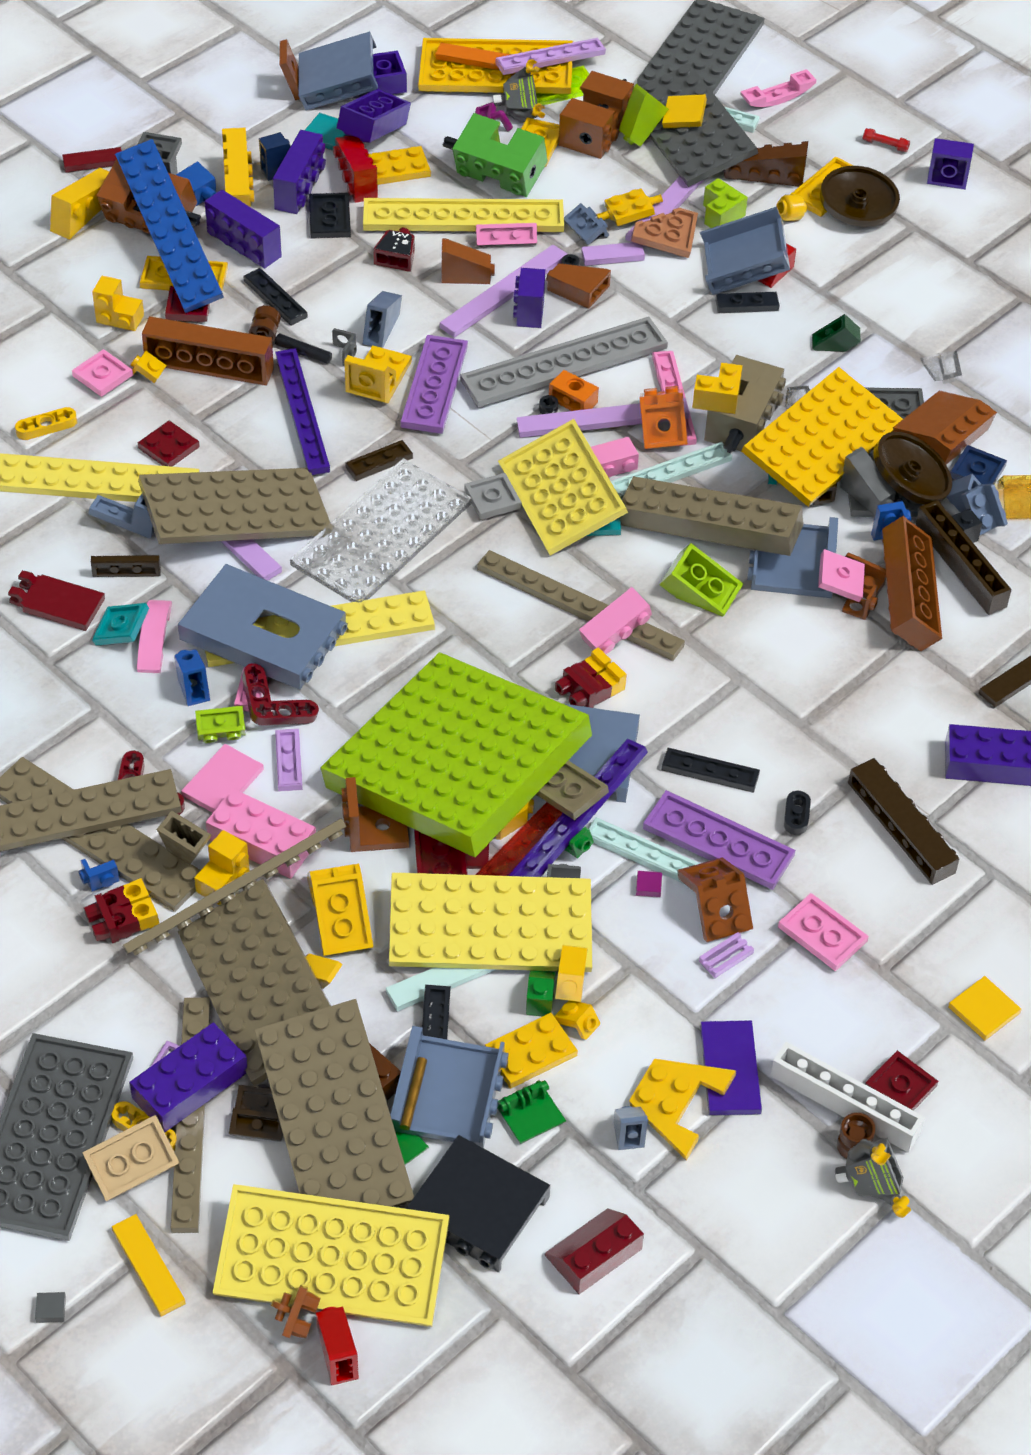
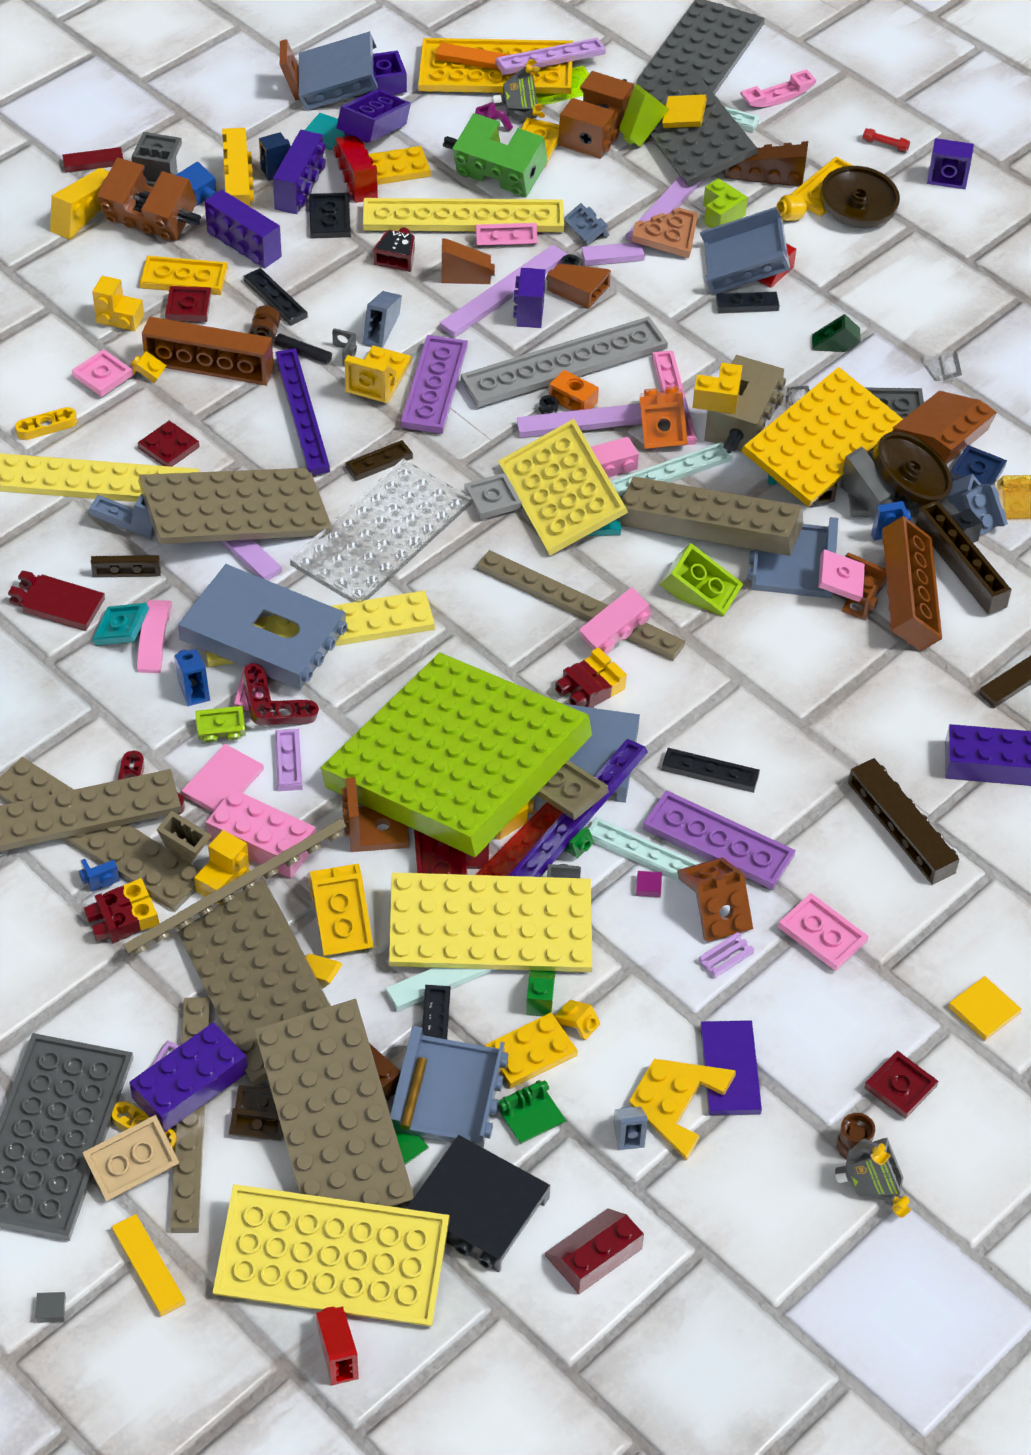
blue plate [115,139,224,313] -> none
dark orange hips [271,1285,321,1338] -> none
yellow slope [555,945,588,1002] -> none
yellow plate [596,188,663,226] -> none
white brick [770,1042,925,1153] -> none
black plate [784,790,811,835] -> none

